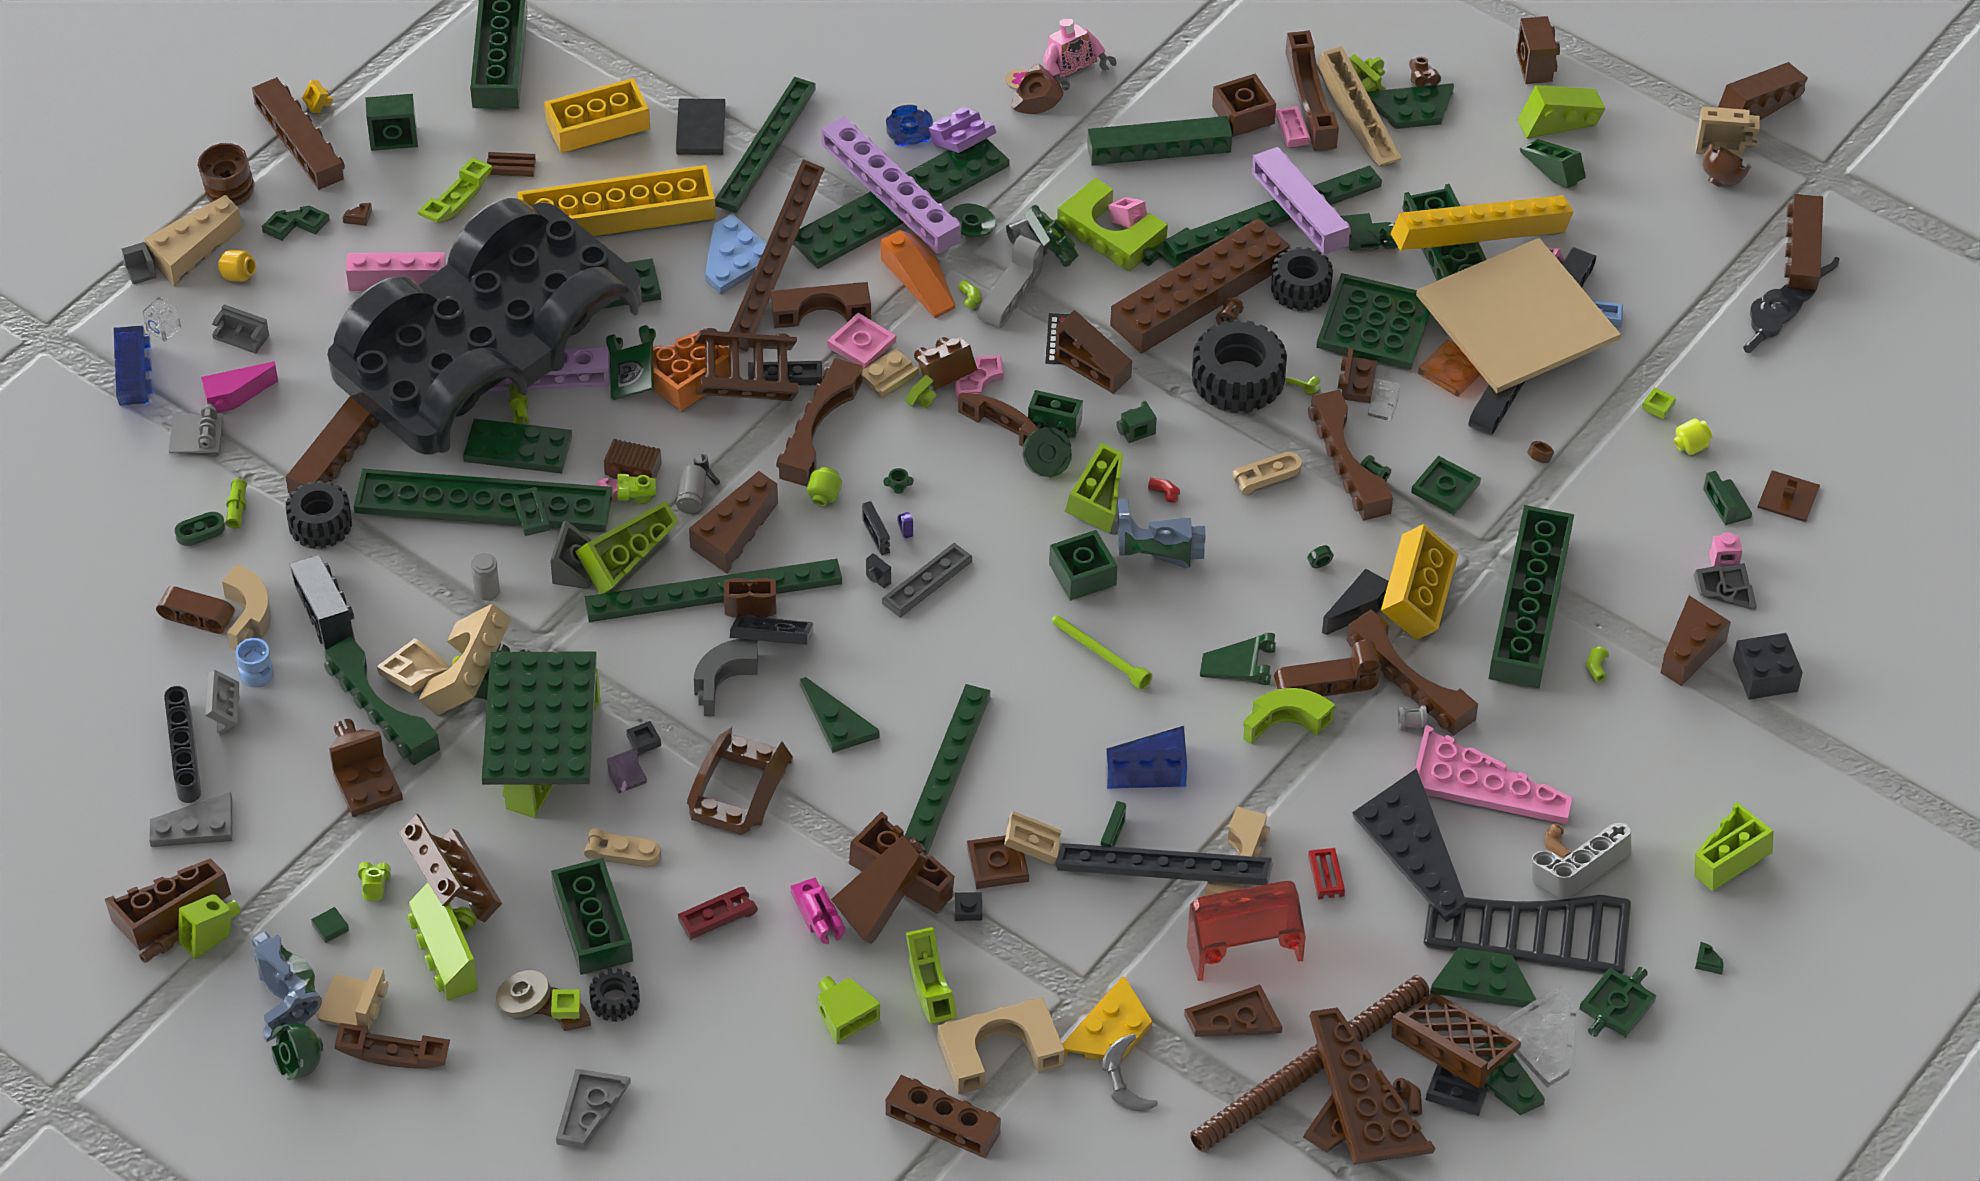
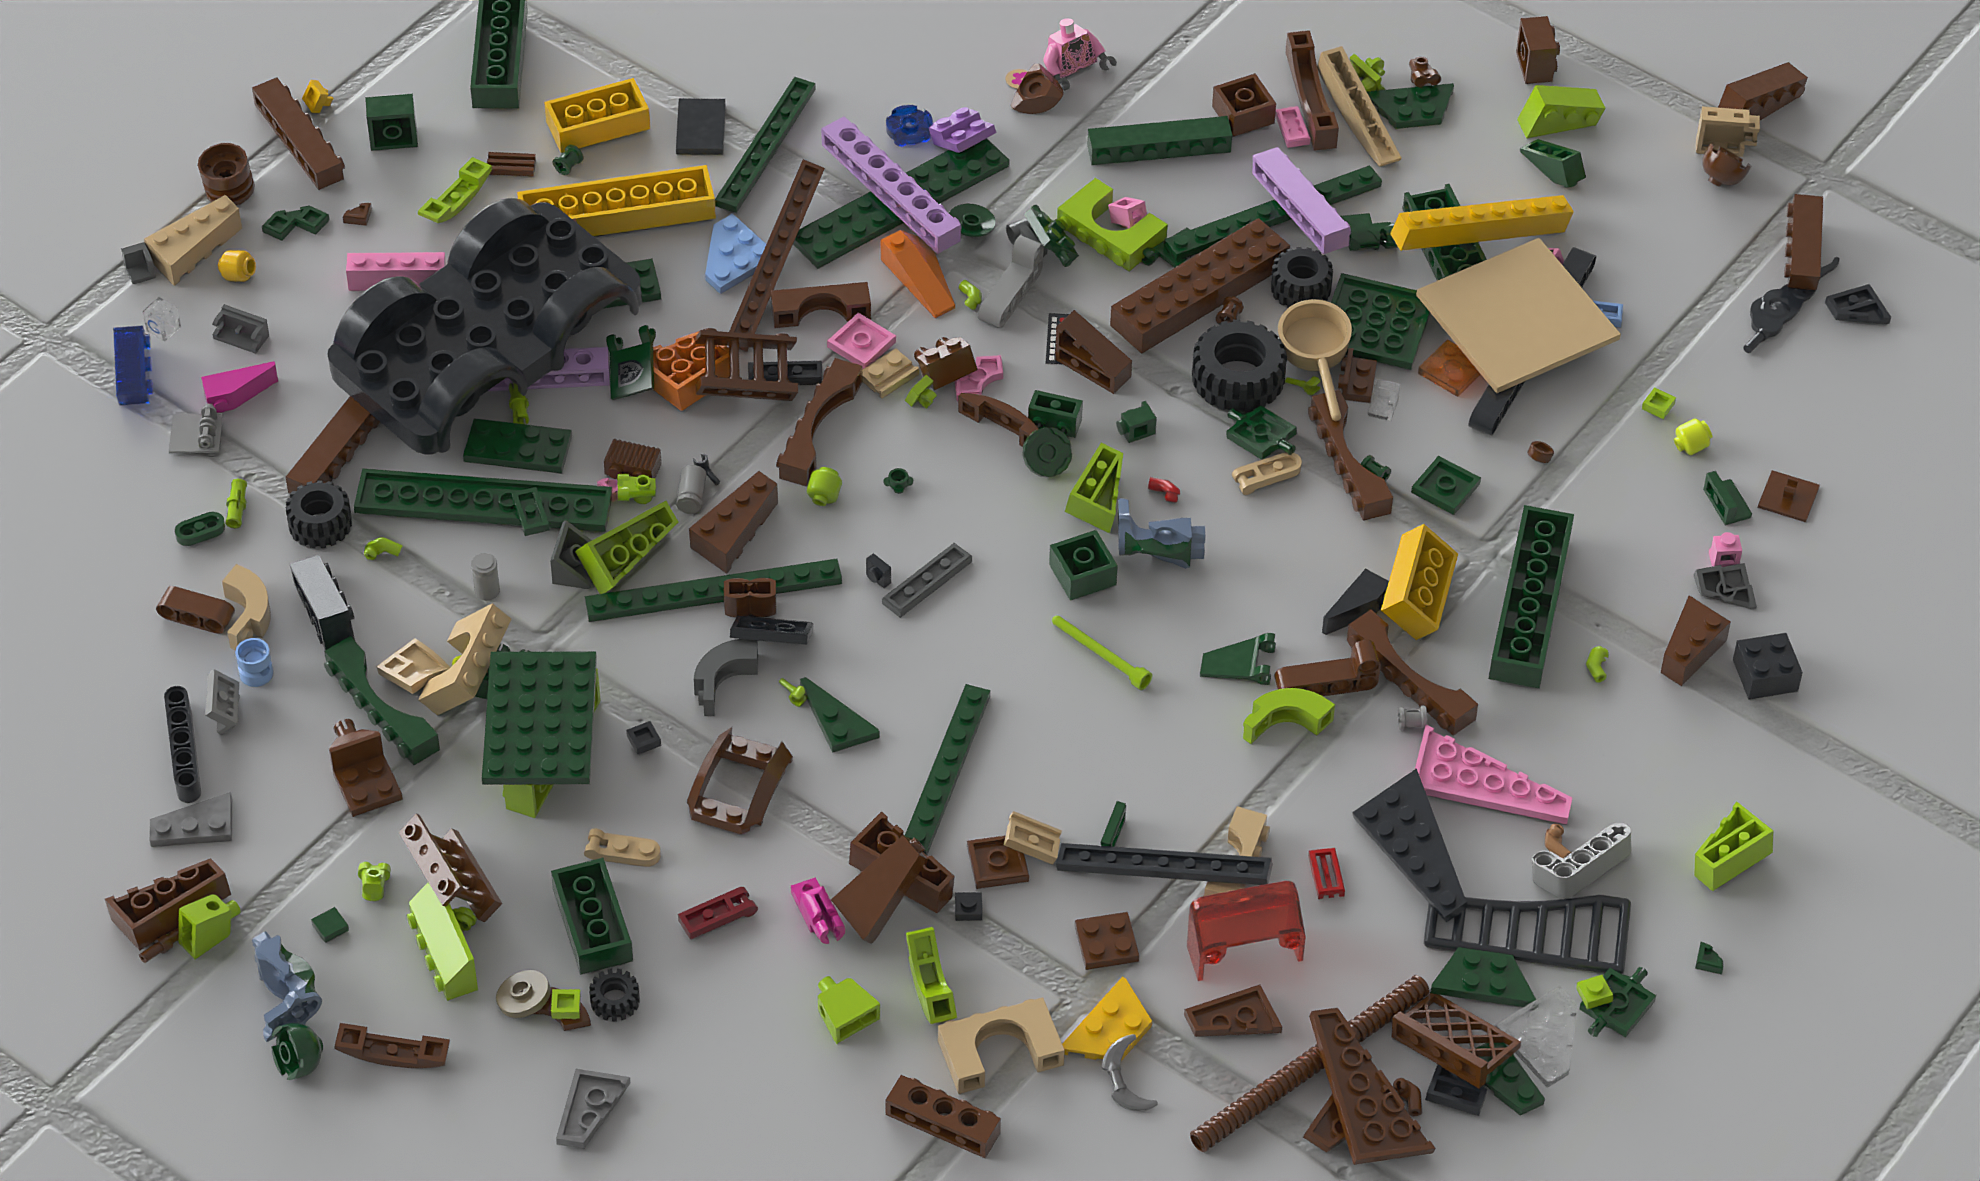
tan bracket [317,967,389,1033] -> none
clear purple panel [607,748,647,794] -> none
black tile [862,501,890,555] -> none
dark purple tile [897,512,913,538] -> none
clear blue wedge [1105,726,1188,789] -> none
dark green tile [1307,545,1334,568] -> none
none -> lime arm [364,537,403,560]
none -> dark green bush [552,144,584,175]
none -> lime hand [779,678,807,707]
none -> reddish brown plate [1074,912,1139,970]
none -> dark green plate [1226,405,1297,460]
none -> tan piece [1278,300,1352,421]
none -> lime plate [1576,974,1613,1009]
none -> black wing [1825,284,1891,324]

